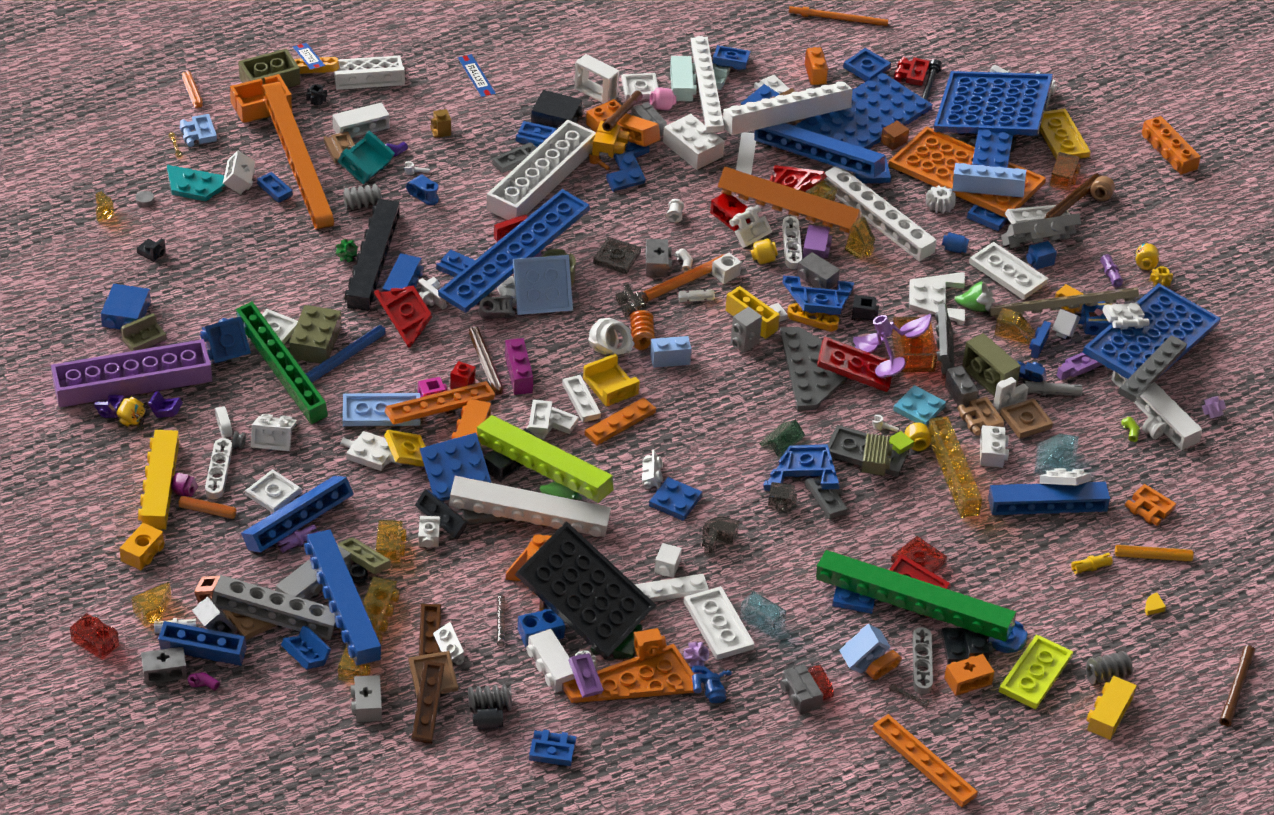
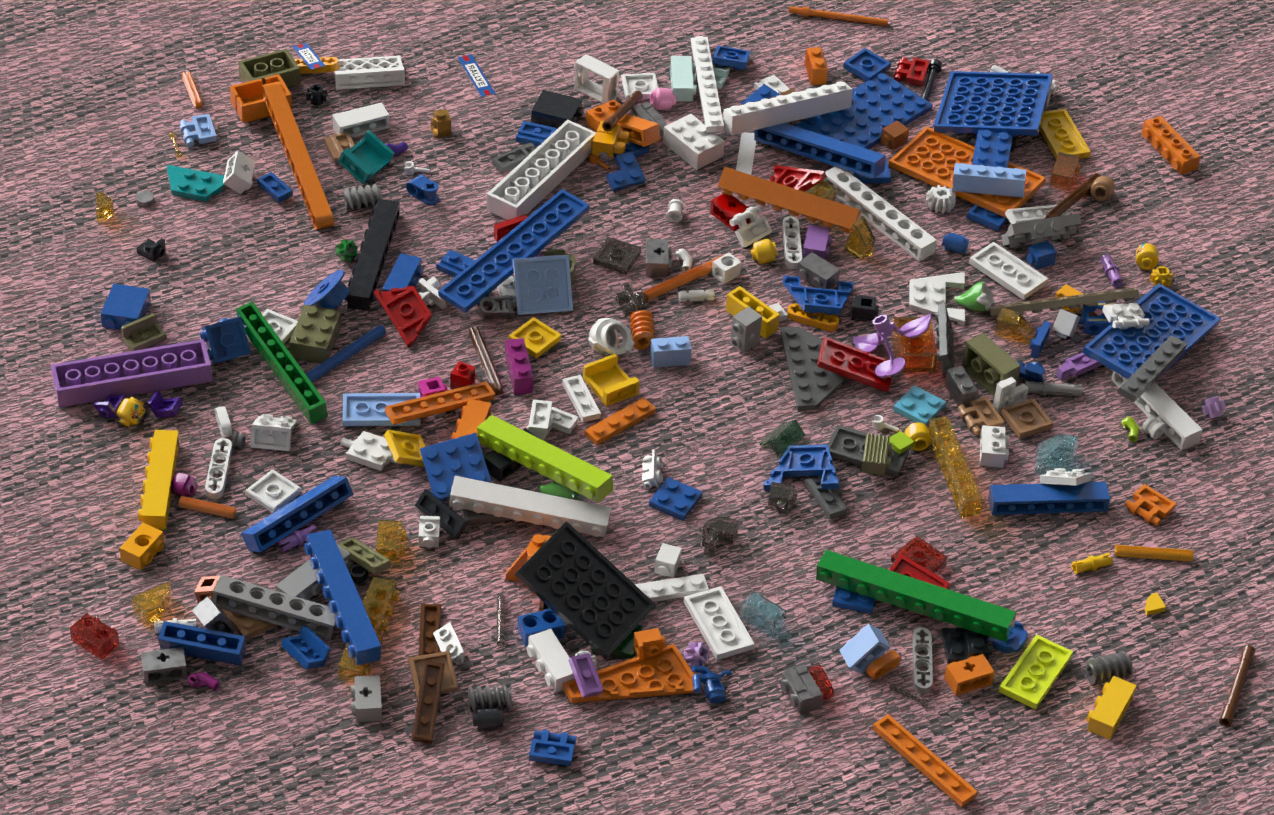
none -> blue piece [304,270,350,309]
none -> yellow plate [508,317,562,359]

